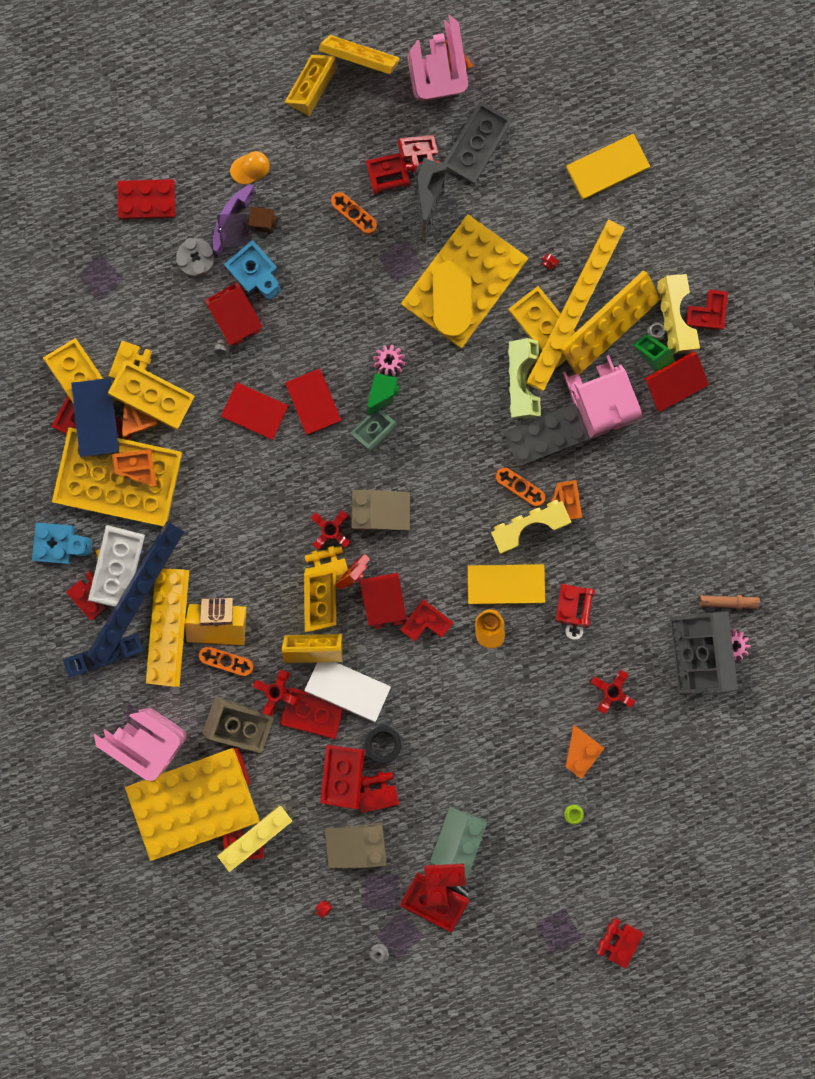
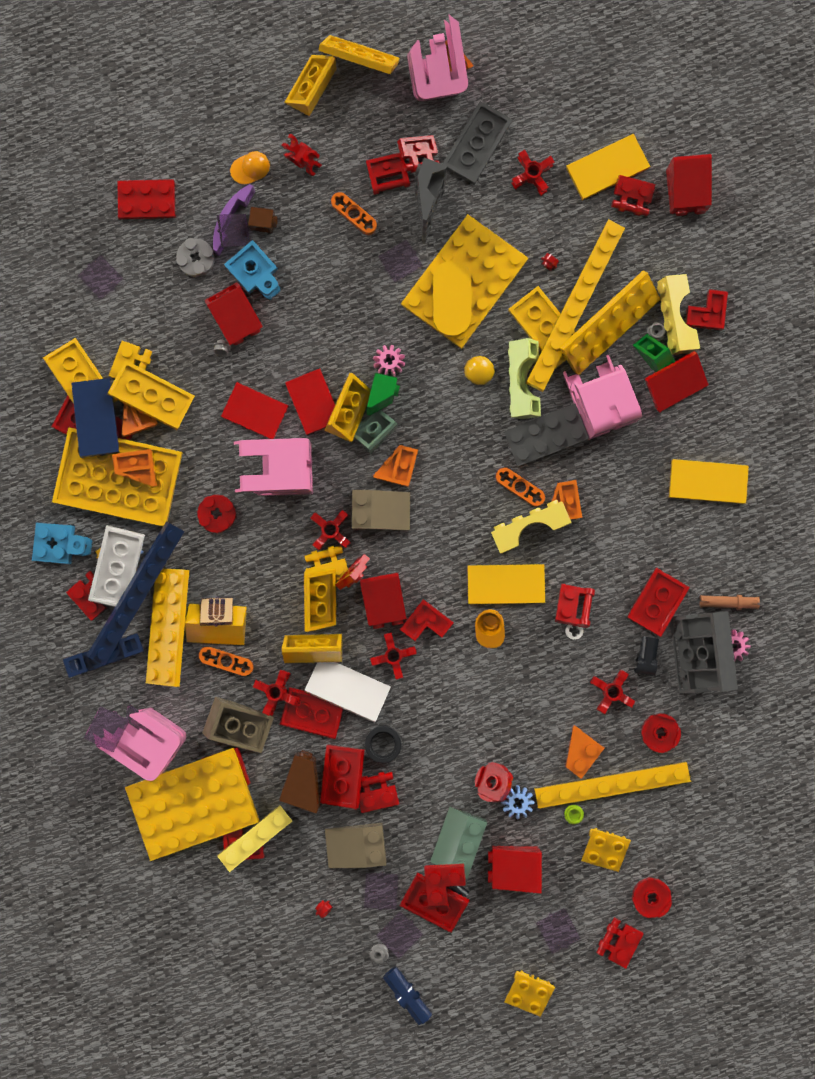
none -> clear purple piece [84,706,130,752]
none -> red plate [197,495,236,533]
none -> bright pink piece [234,438,313,496]
none -> reddish brown slope [279,750,320,814]
none -> red pin [281,134,322,176]
none -> yellow slope [325,373,371,442]
none -> red pin [370,633,417,679]
none -> orange wing [373,445,418,487]
none -> dark blue piece [383,966,432,1025]
none -> yellow hair [464,356,495,385]
none -> plate [475,762,513,803]
none -> red slope [488,846,542,893]
none -> light blue gear [501,785,535,819]
none -> yellow hinge [504,970,555,1017]
none -> red pin [511,150,555,196]
none -> yellow plate [534,762,691,809]
none -> yellow hinge [581,828,631,872]
none -> red plate [611,175,656,216]
none -> red plate [627,568,690,637]
none -> red plate [632,877,672,918]
none -> black piece [634,636,659,676]
none -> red plate [641,713,681,753]
none -> red slope [666,154,712,216]
none -> yellow tile [669,459,749,504]

